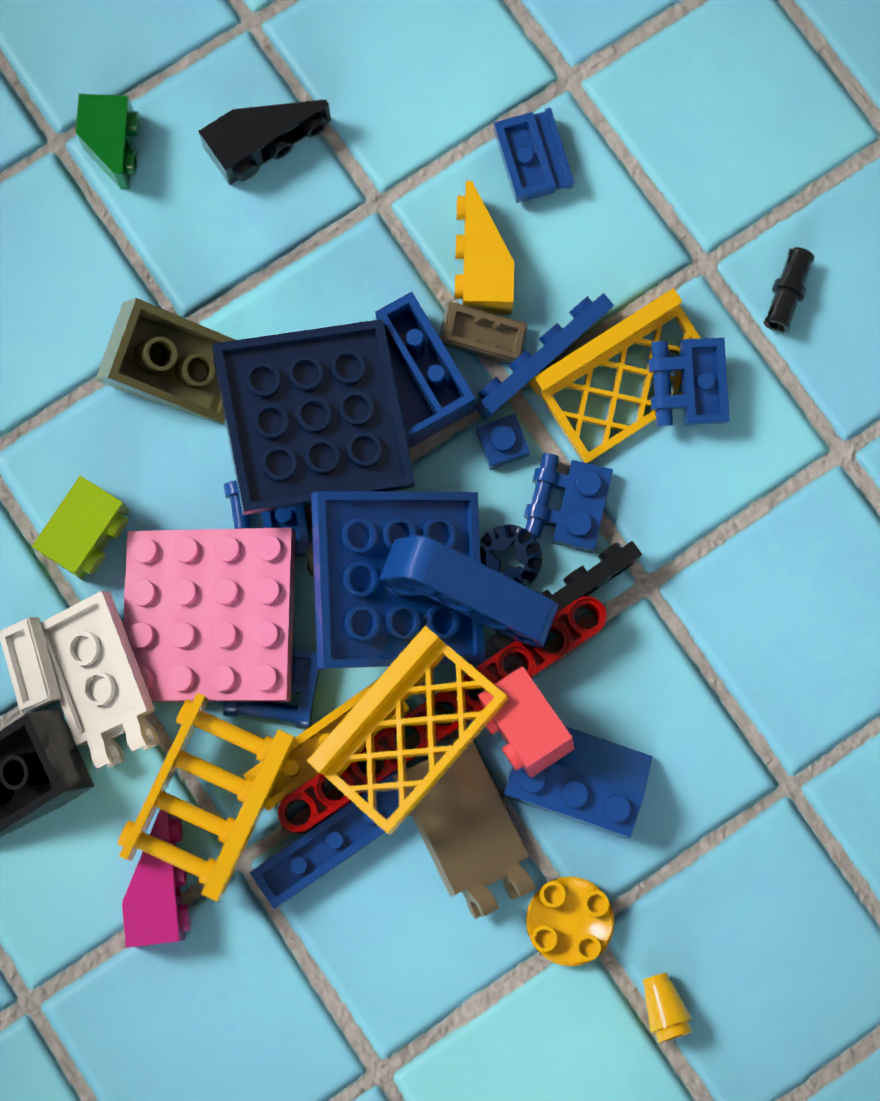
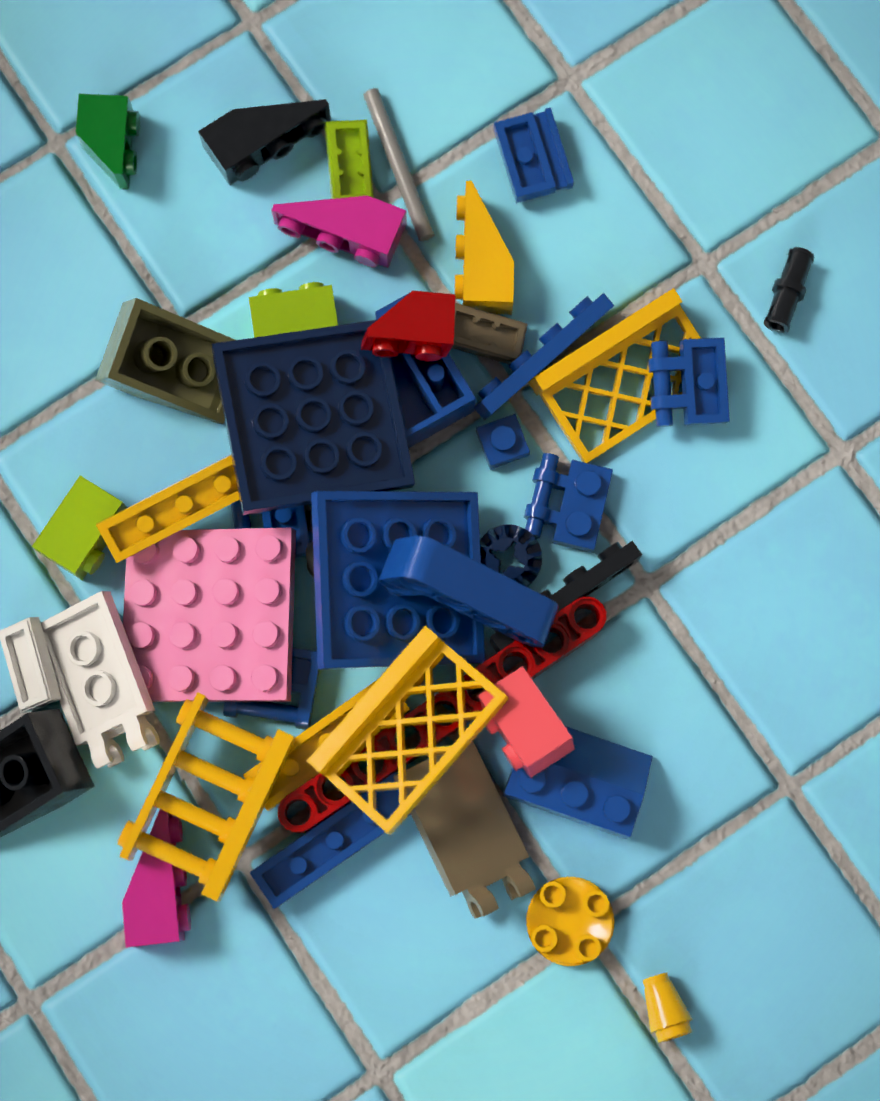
none -> yellow plate [96,455,240,563]
none -> lime brick [249,282,338,338]
none -> dark pink slope [271,195,407,268]
none -> lime plate [325,120,374,199]
none -> red slope [361,290,456,361]
none -> light grey bar [363,88,434,241]

